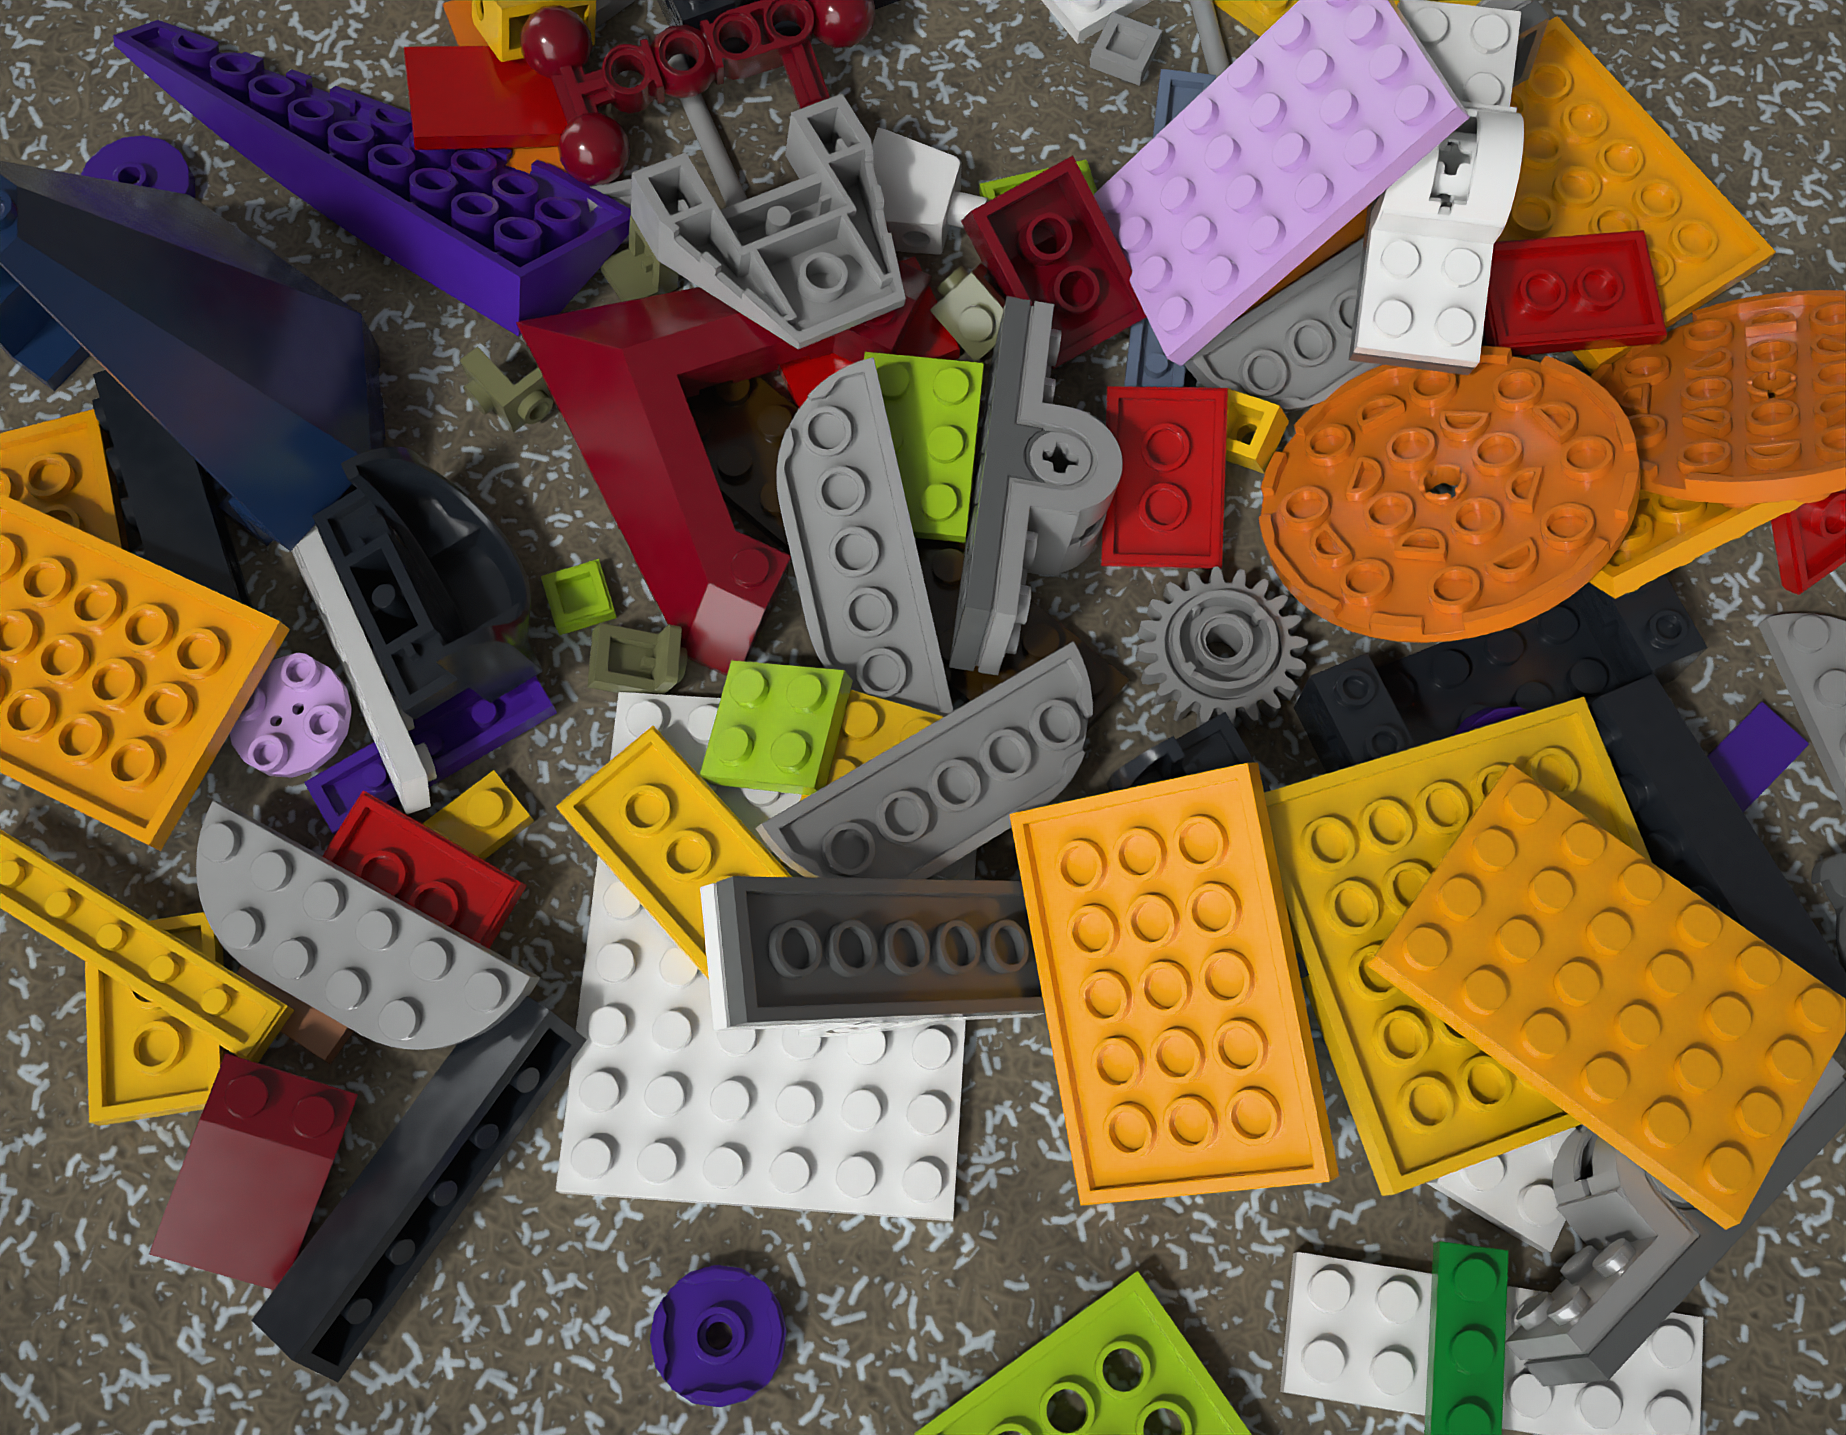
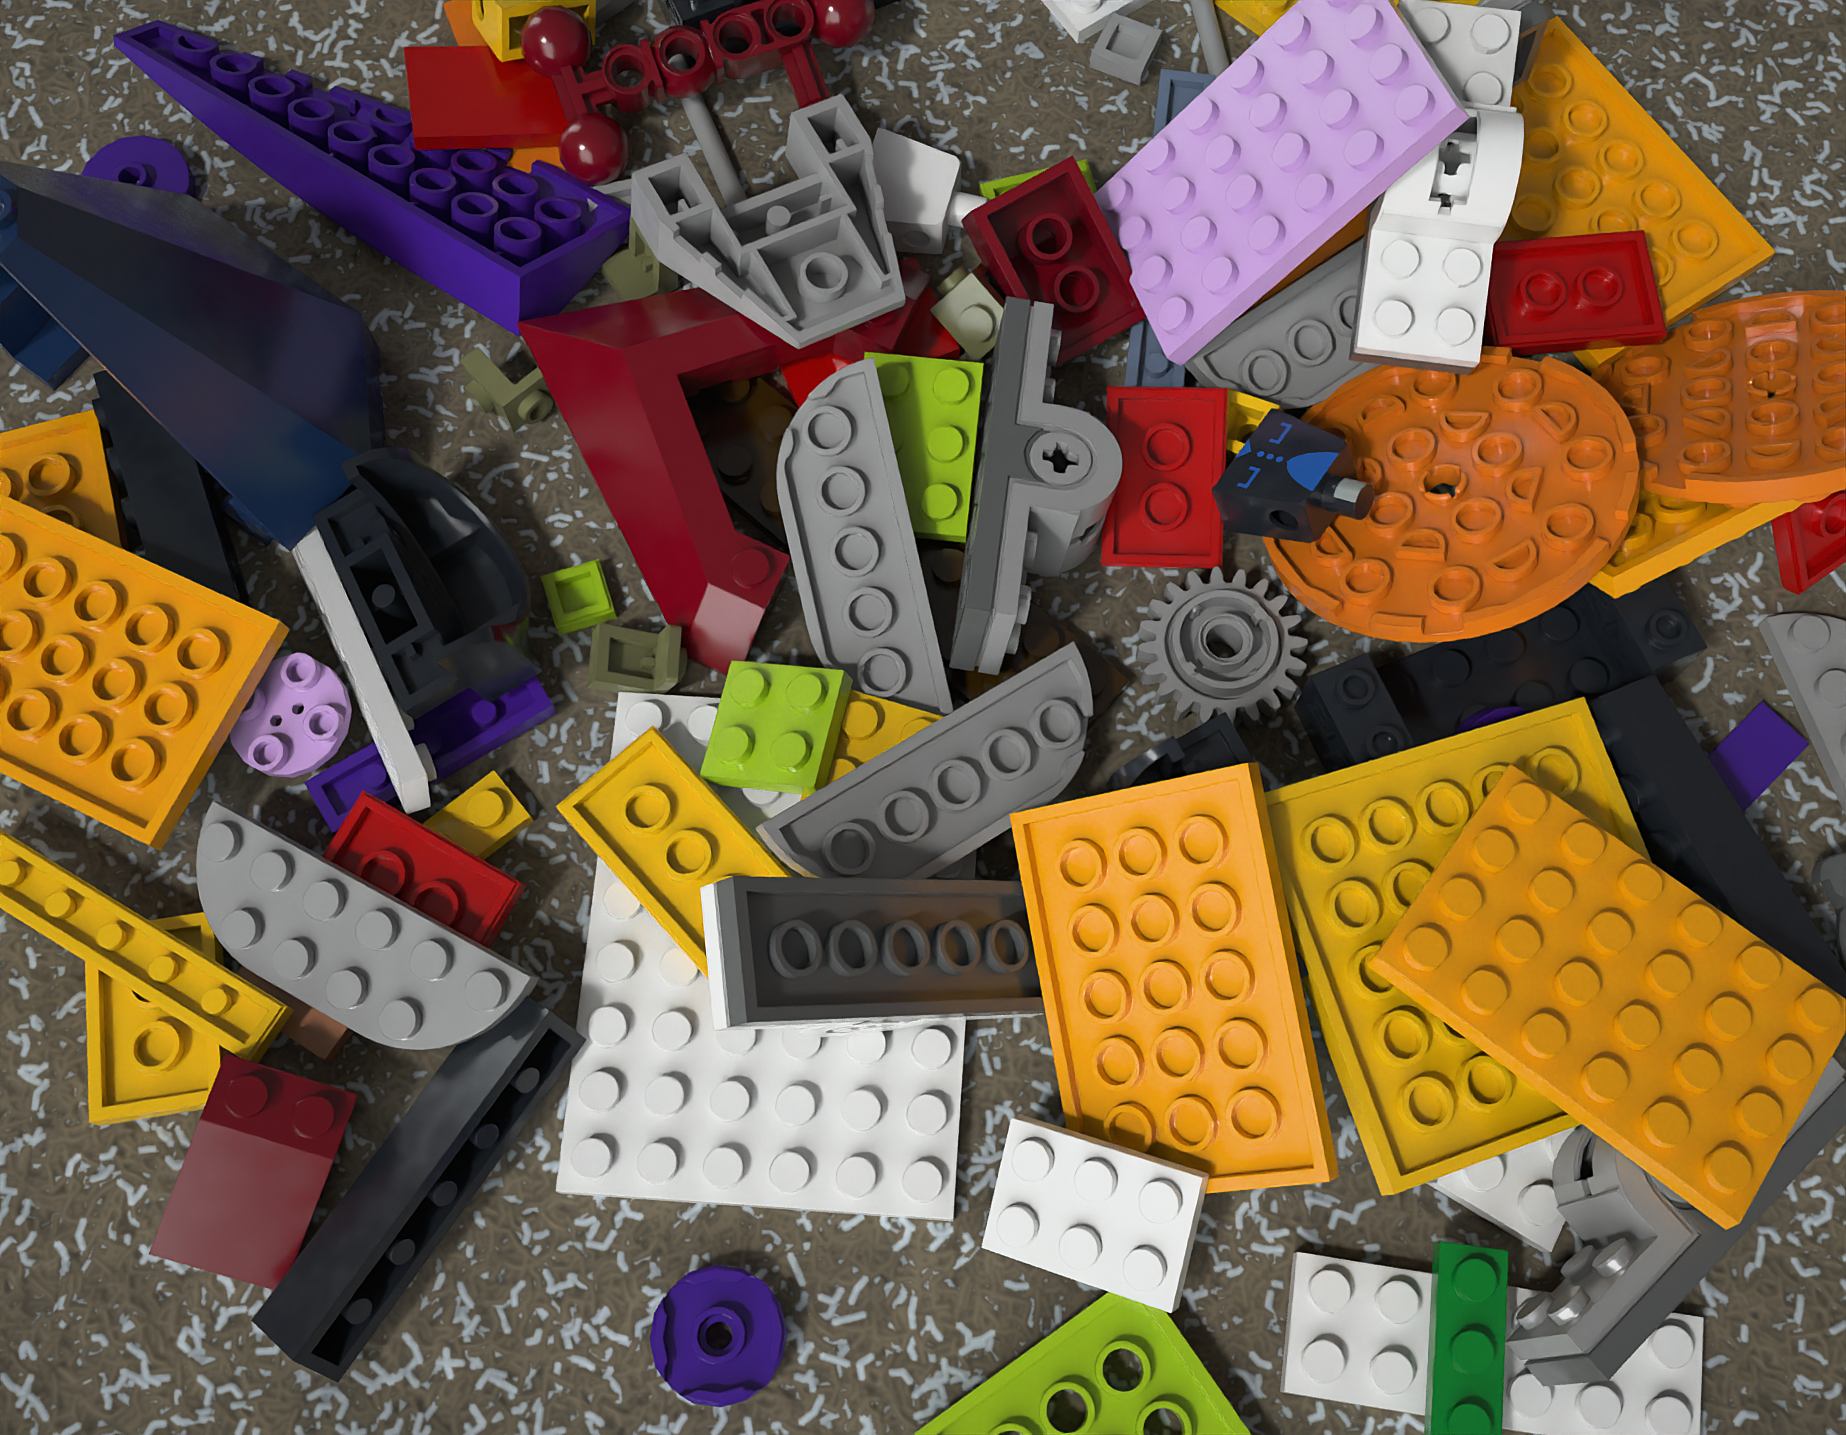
none -> white plate [981,1114,1209,1313]
none -> black torso [1211,408,1374,543]

